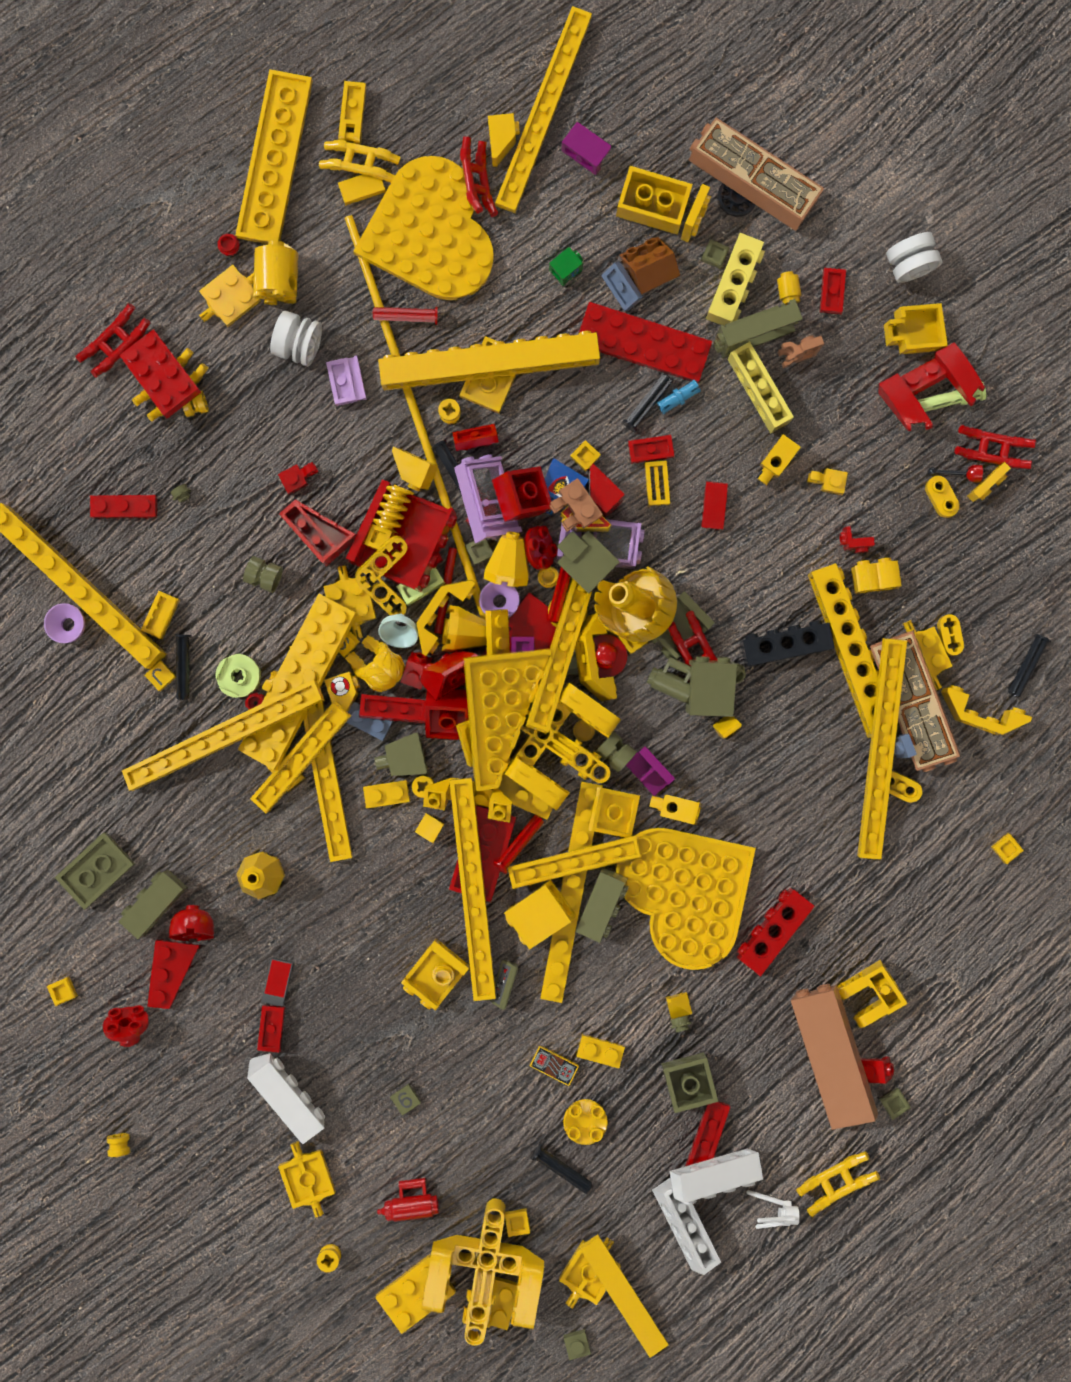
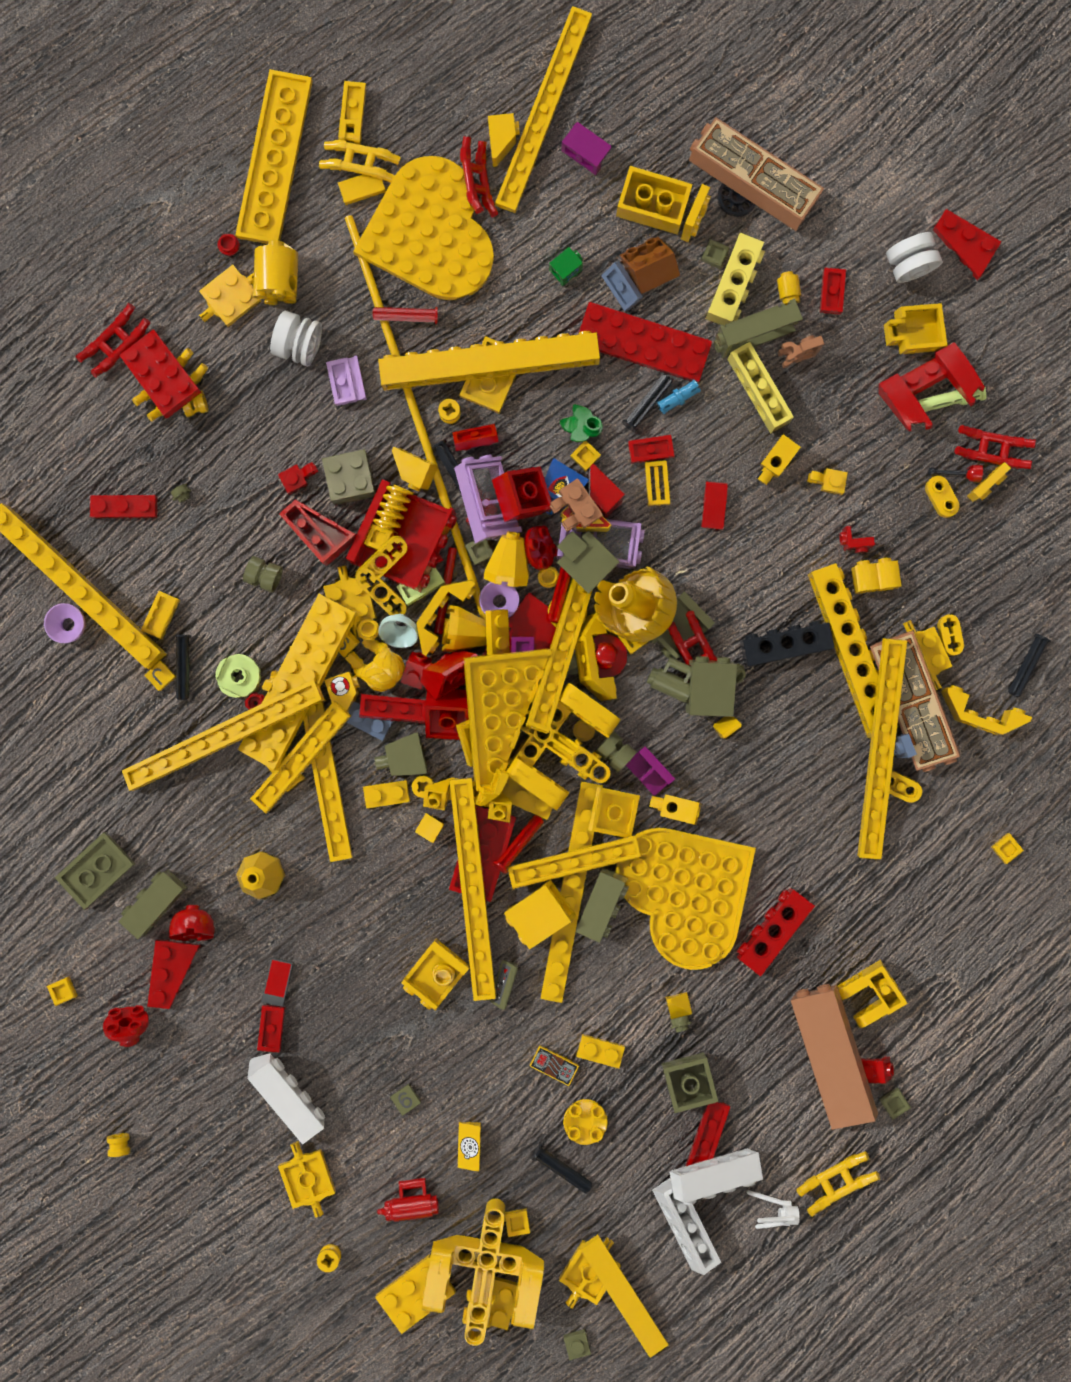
none -> olive brick [322,449,376,506]
none -> yellow plate [357,619,379,641]
none -> yellow slope [458,1122,481,1171]
none -> yellow slope [475,768,509,806]
none -> green plate [559,404,603,442]
none -> red wing [933,209,1002,280]

